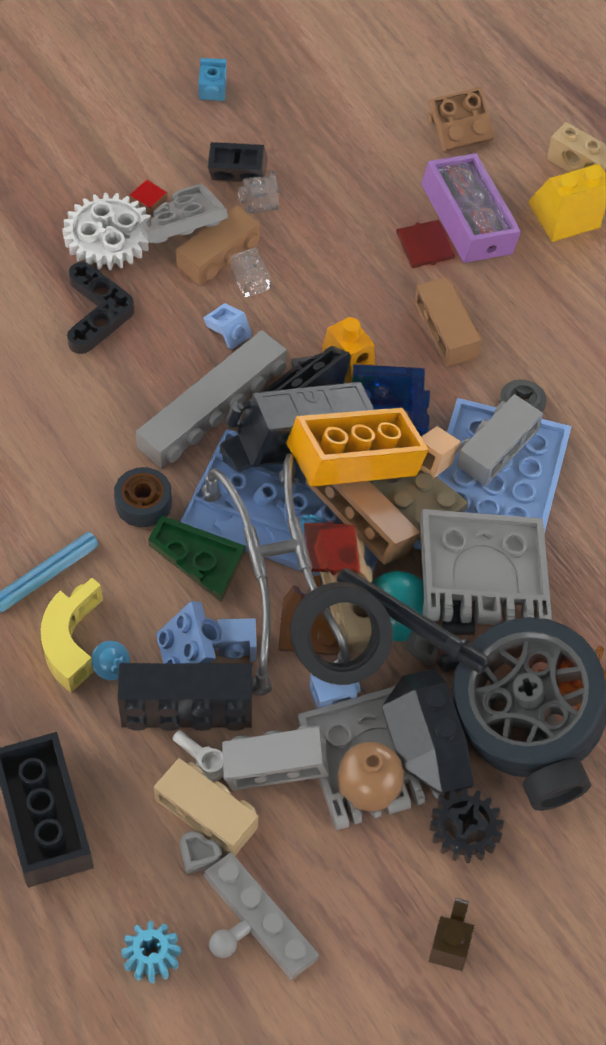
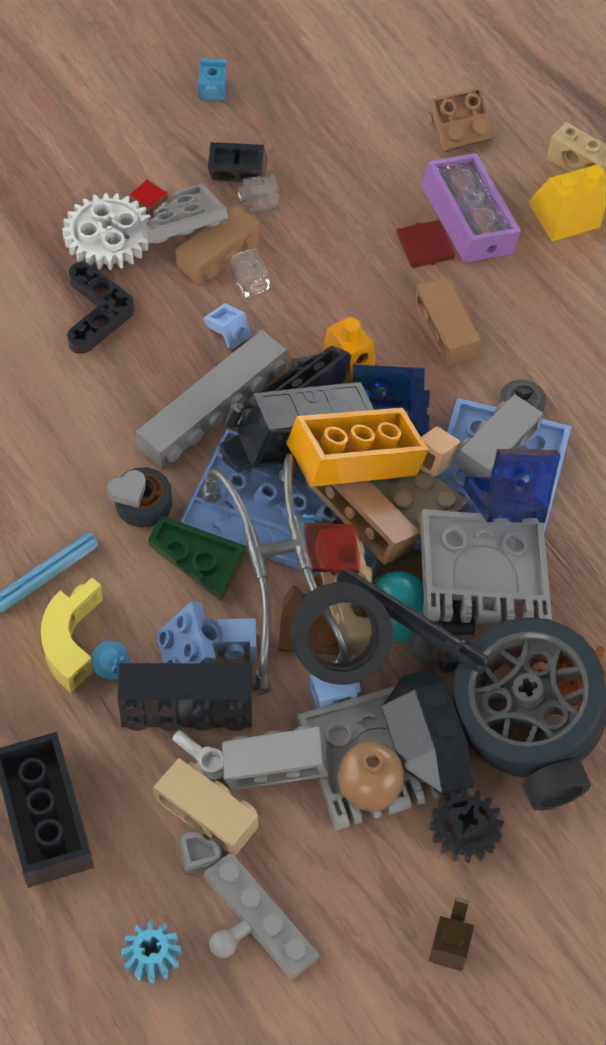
none -> light grey tile [107,470,146,508]
none -> clear blue bracket [463,449,561,523]

